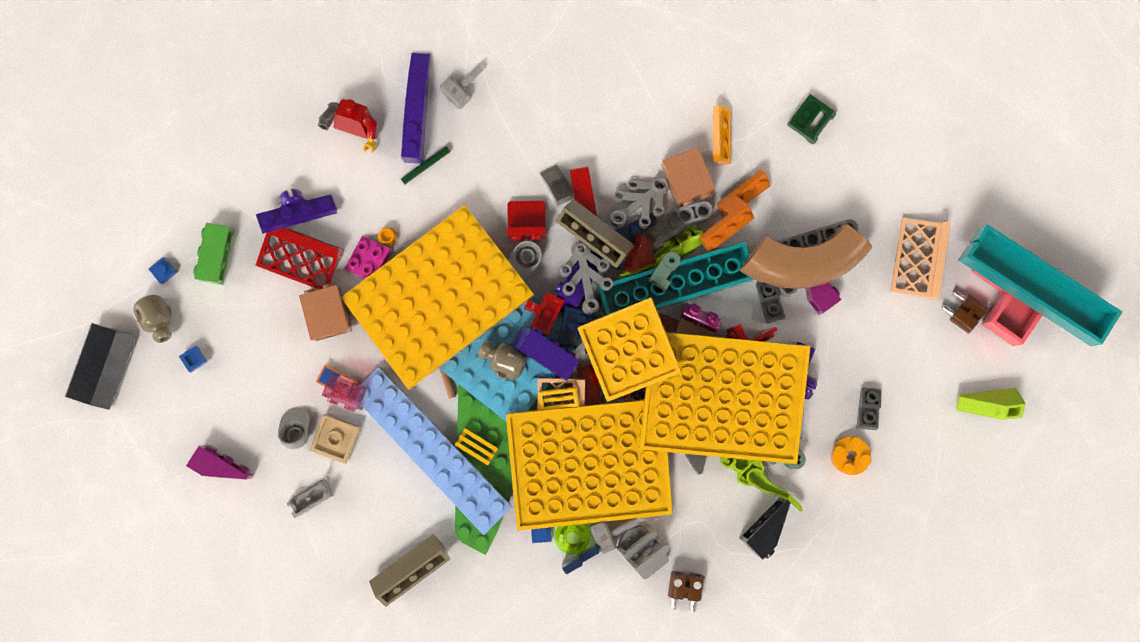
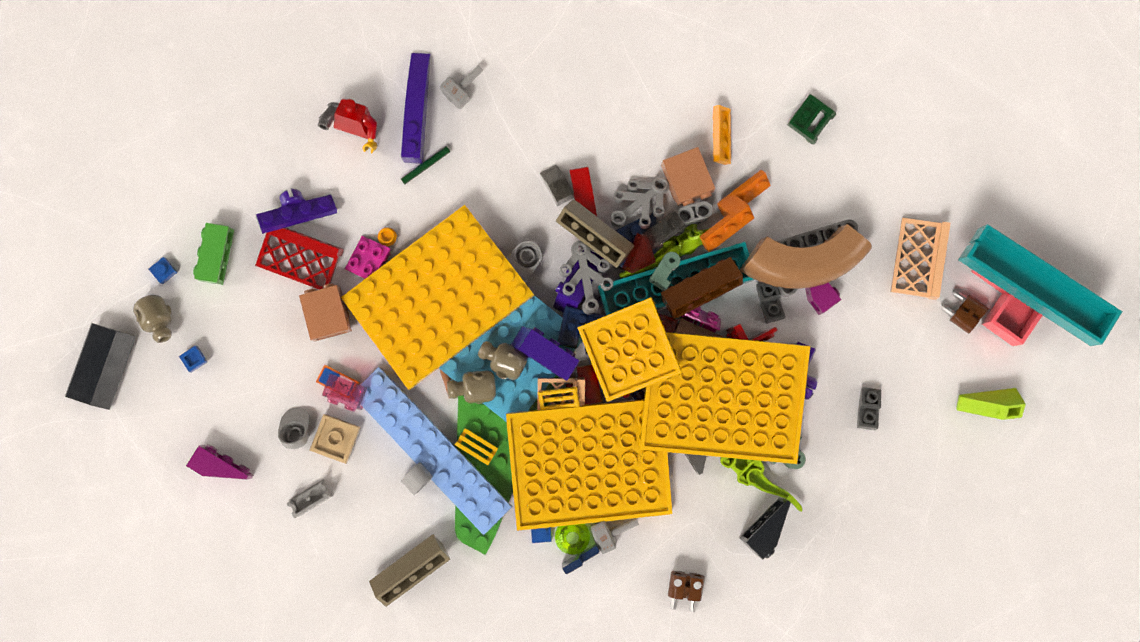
red bracket [507,201,546,241] -> none
red plate [524,292,565,336] -> none
light grey piece [616,523,670,579] -> none
light orange plate [831,436,872,475] -> none
none -> light grey beam [401,462,433,495]
none -> dark tan piece [447,370,496,404]
none -> reddish brown brick [661,257,743,319]

